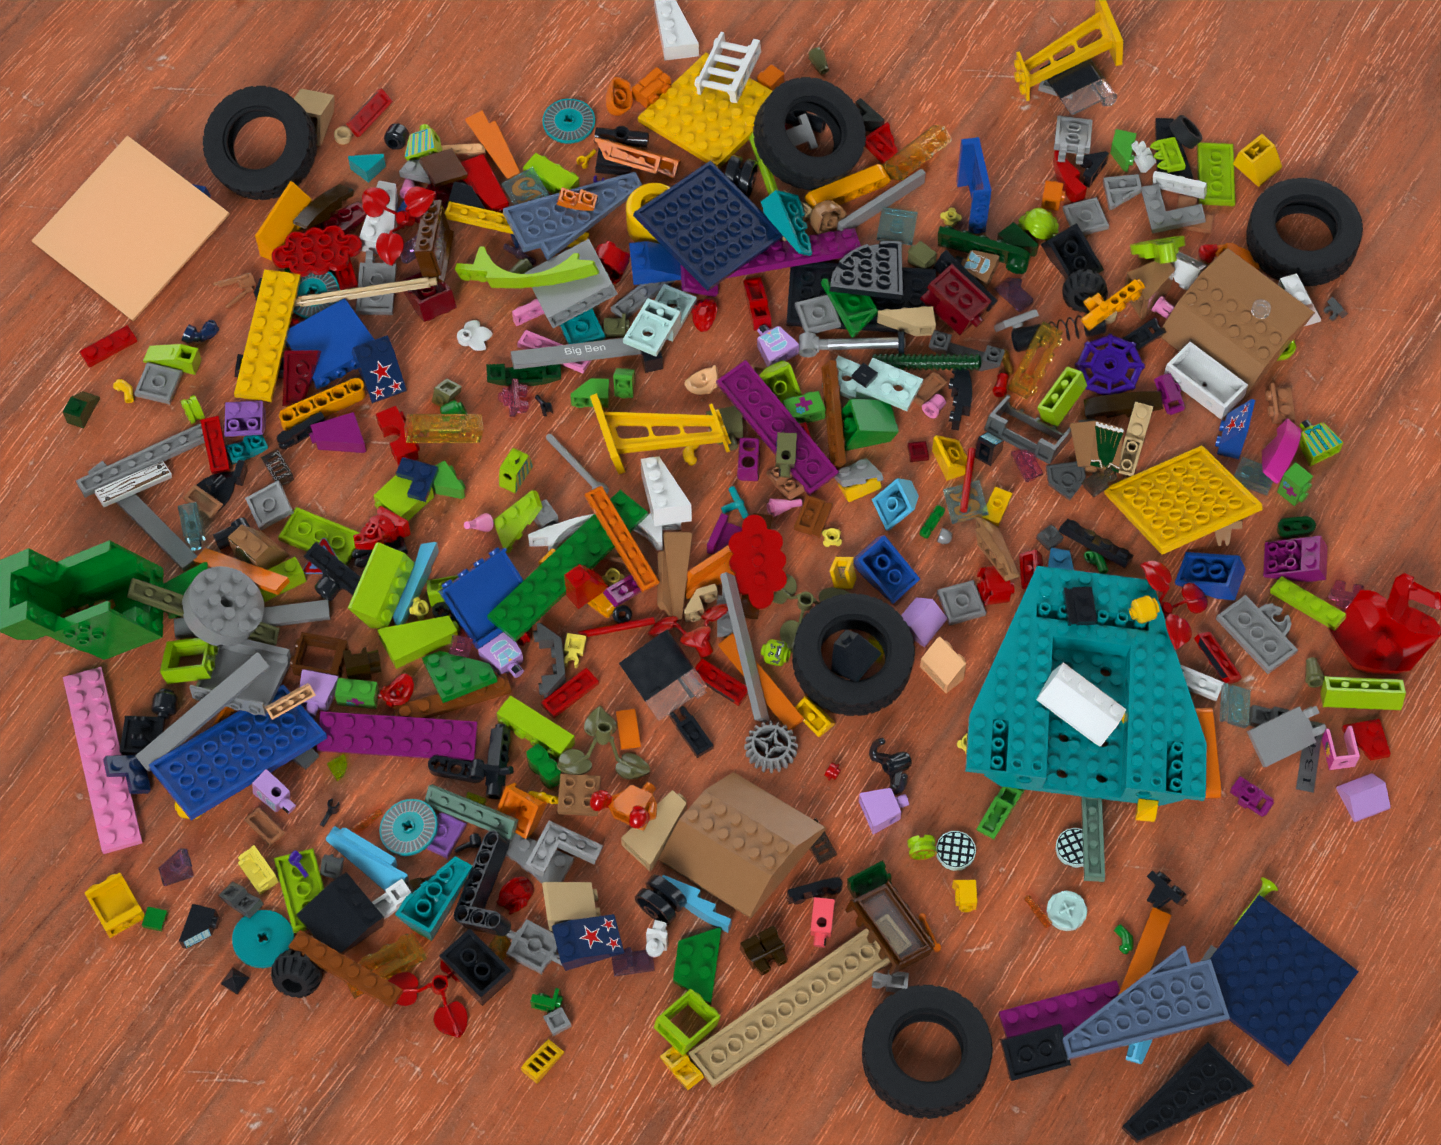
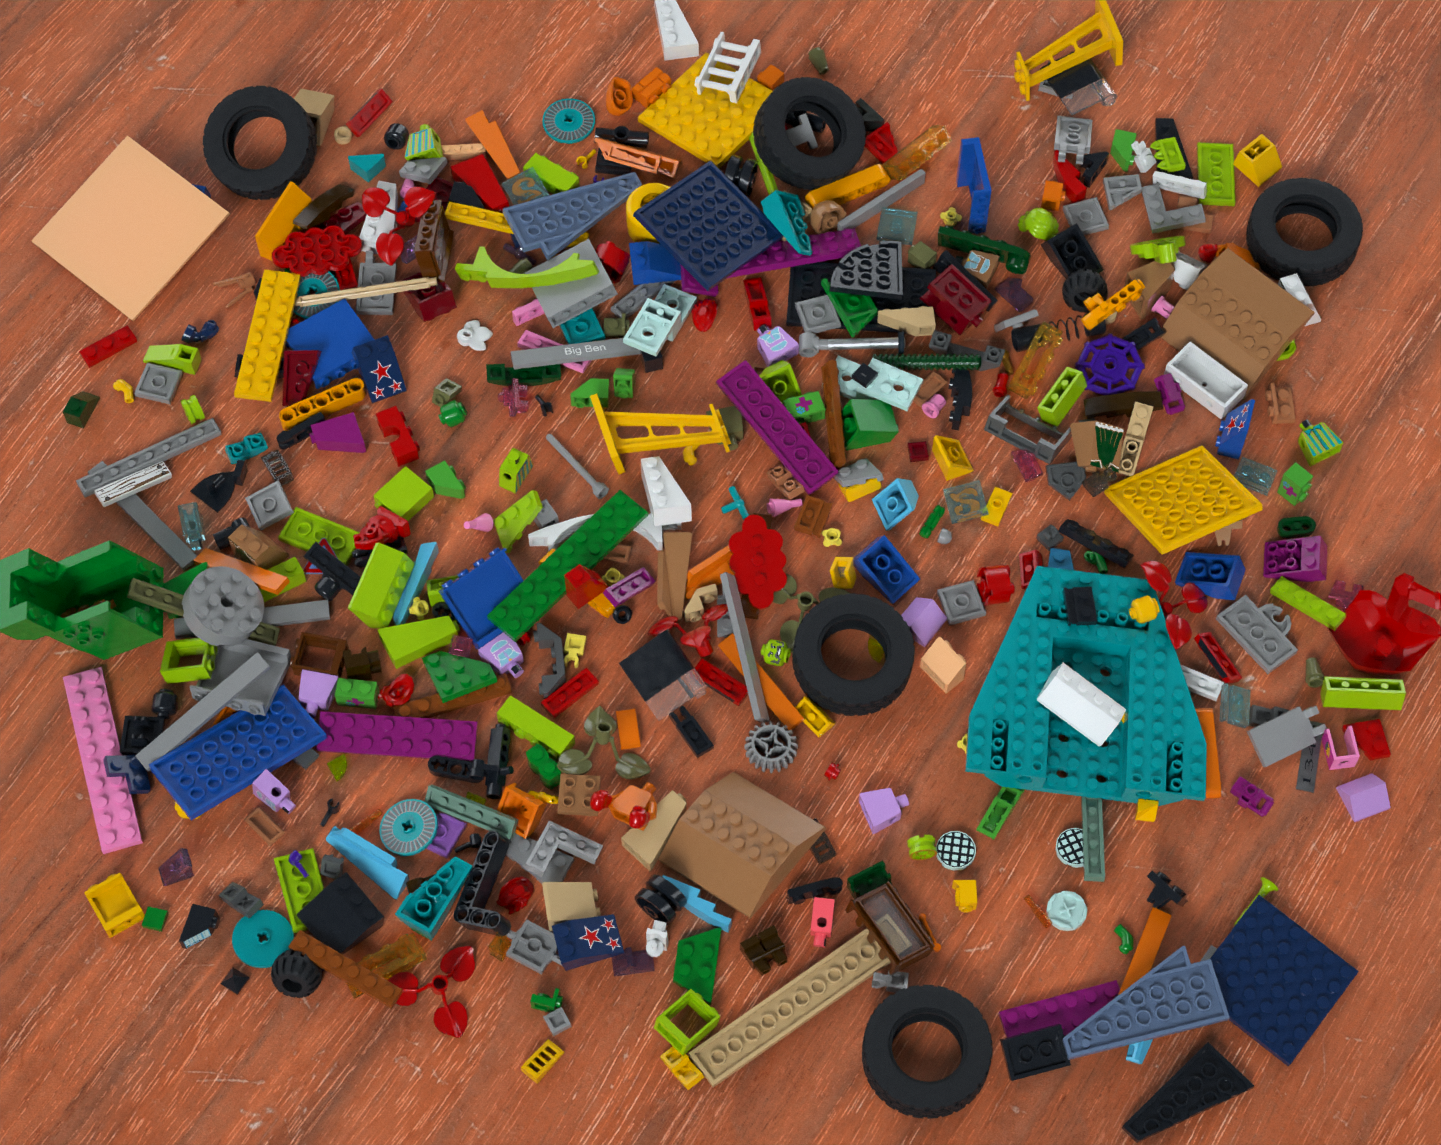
nougat tile [183,484,223,519] -> none
red plate [200,416,231,474] -> none
medium lavender slope [224,401,266,437] -> none
light yellow hinge [238,845,279,895] -> none
light nougat piece [265,683,316,720] -> none
white slope [372,879,411,920] -> none
dark blue plate [396,457,439,502] -> none
clear yellow brick [404,414,484,443] -> none
reddish brown tile [419,148,468,188] -> none
black slope [439,928,513,1006] -> none
orange slope [556,187,598,211] -> none
red bar [578,617,655,637] -> none
orange tile [584,485,660,593] -> none
light nougat hat [684,365,718,395] -> none
magenta panel [707,513,742,555] -> none
magenta piece [737,438,760,481] -> none
olive torso [775,432,797,478] -> none
black slope [831,629,882,682] -> none
black piece [869,738,912,795] -> none
red bar [960,448,976,513] -> none
black slope [975,432,1004,466] -> none
medium nougat wedge [975,517,1020,581] -> none
dark green slope [997,222,1038,257] -> none
black tyre [1169,115,1203,149] -> none
clear tile [1251,299,1271,319] -> none
dark pink slope [1262,418,1301,484] -> none
dark grey tile [1323,296,1348,321] -> none

